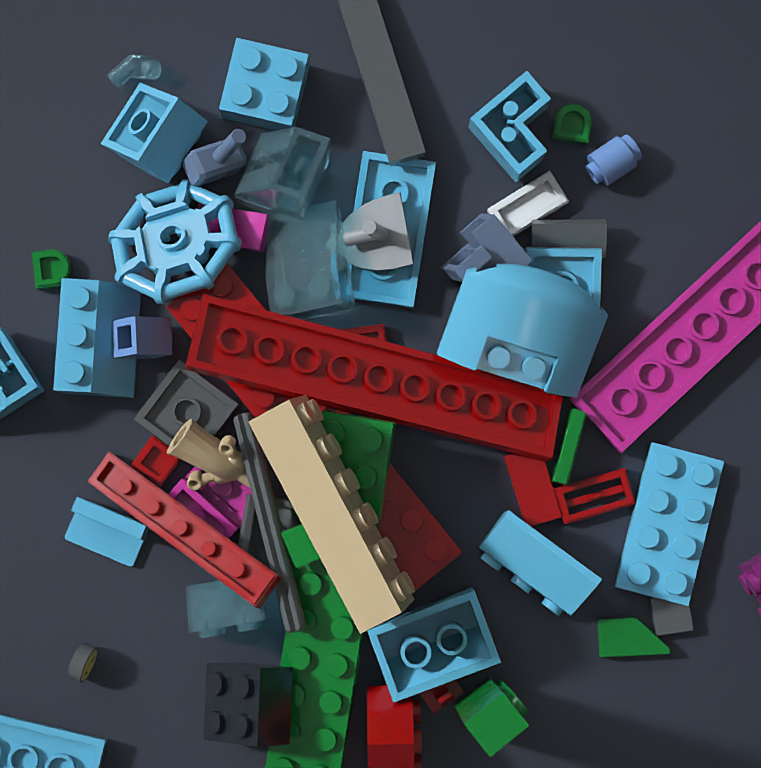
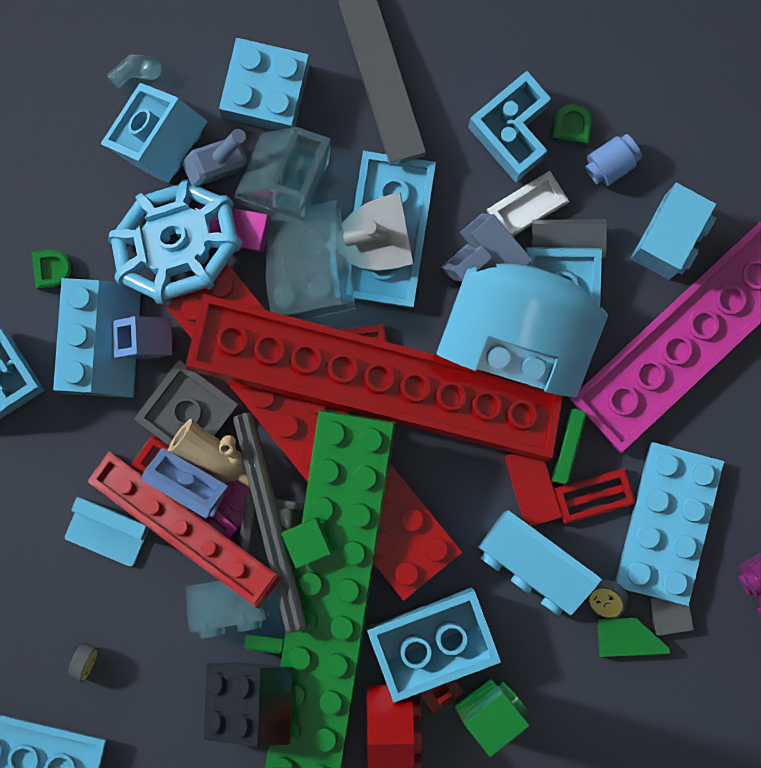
tan brick [249,395,415,634] -> none
none -> medium blue panel [141,448,228,519]
none -> green tile [244,633,285,654]
none -> tile [588,580,628,619]
none -> medium azure brick [631,182,717,280]

